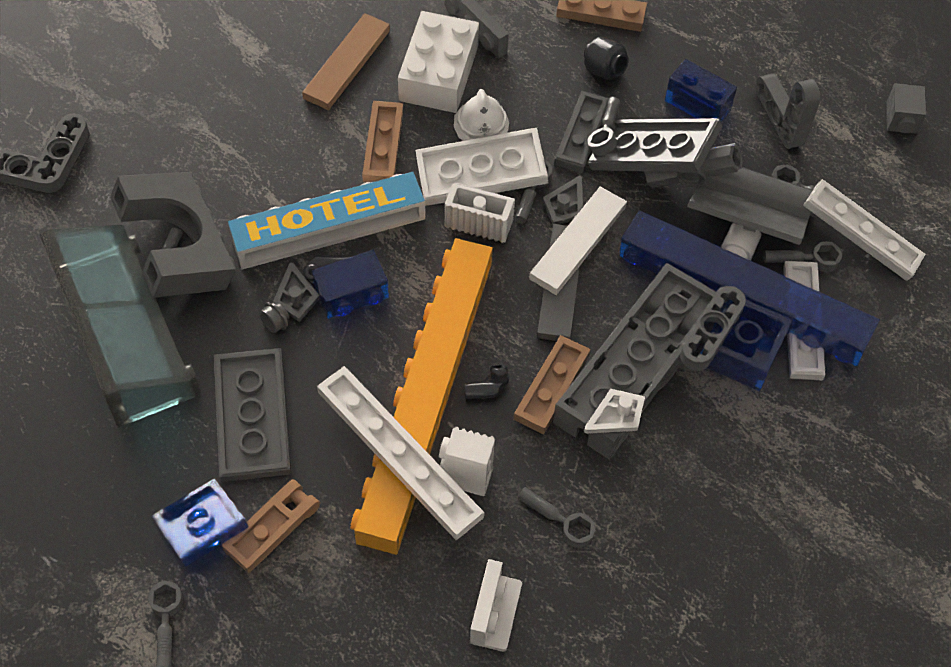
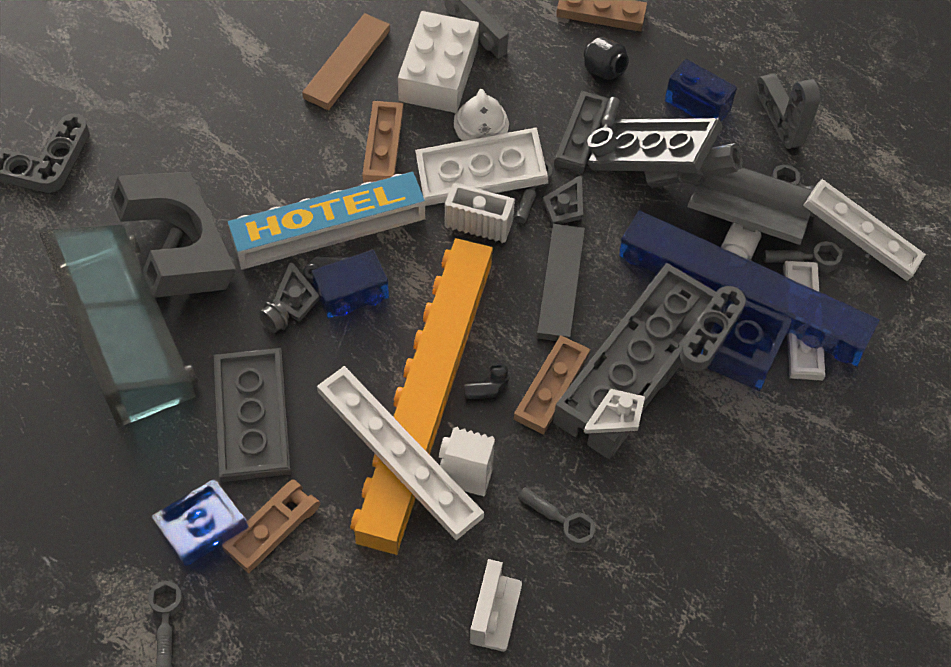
white tile [529,186,627,295] -> none
dark grey brick [886,83,926,134] -> none

